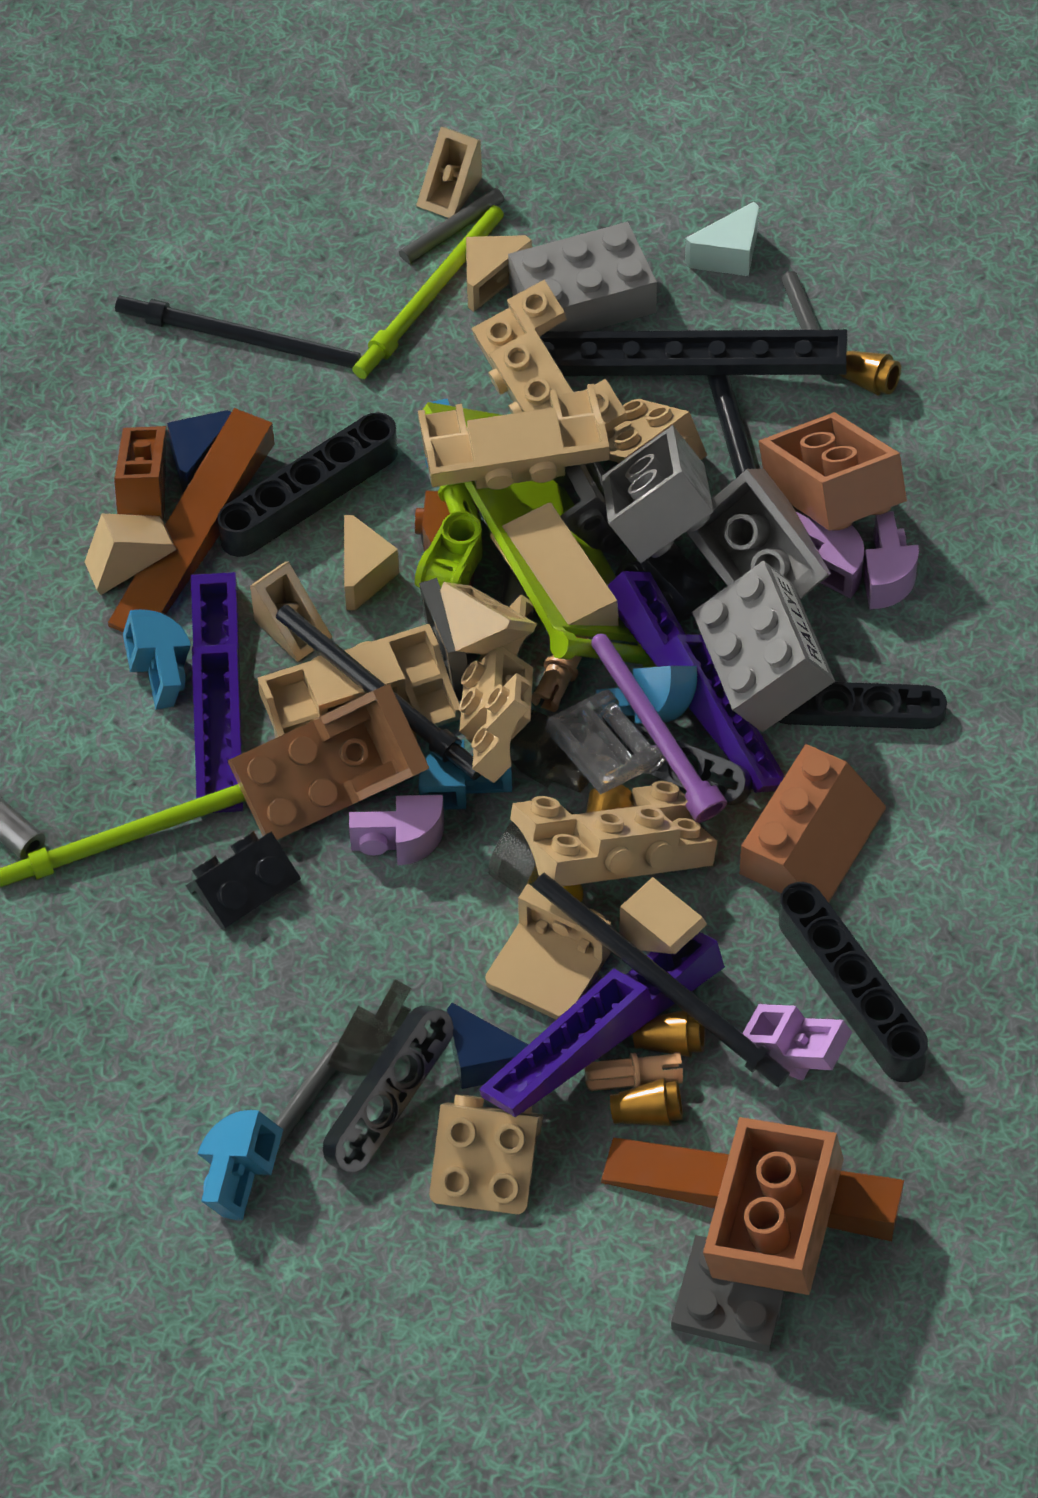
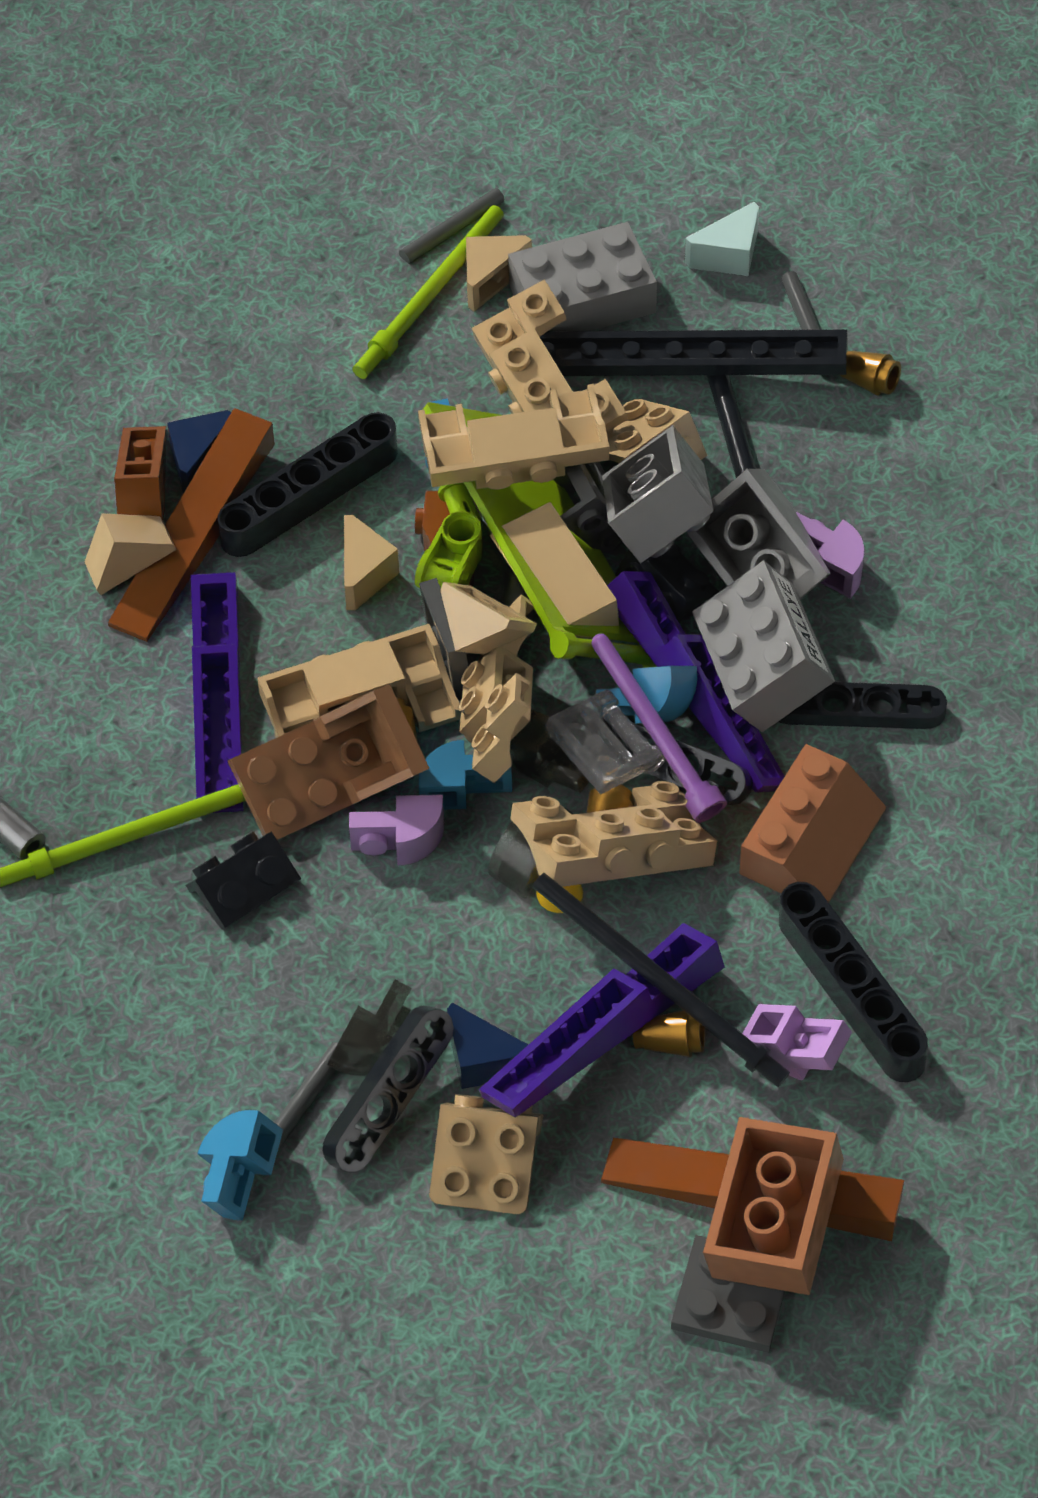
black bar [115,295,361,368] -> none
dark azure brick [123,610,191,710] -> none
tan slope [250,561,333,662] -> none
black bar [276,604,481,780] -> none
tan slope [416,127,482,218] -> none
tan bracket [485,884,611,1020] -> none
light nougat axle [531,637,589,712] -> none
light nougat axle [585,1052,683,1091] -> none
pearl gold cone [610,1078,683,1126] -> none
tan slope [619,877,707,954] -> none
nougat brick [759,412,907,531] -> none
lavender brick [863,511,919,609] -> none

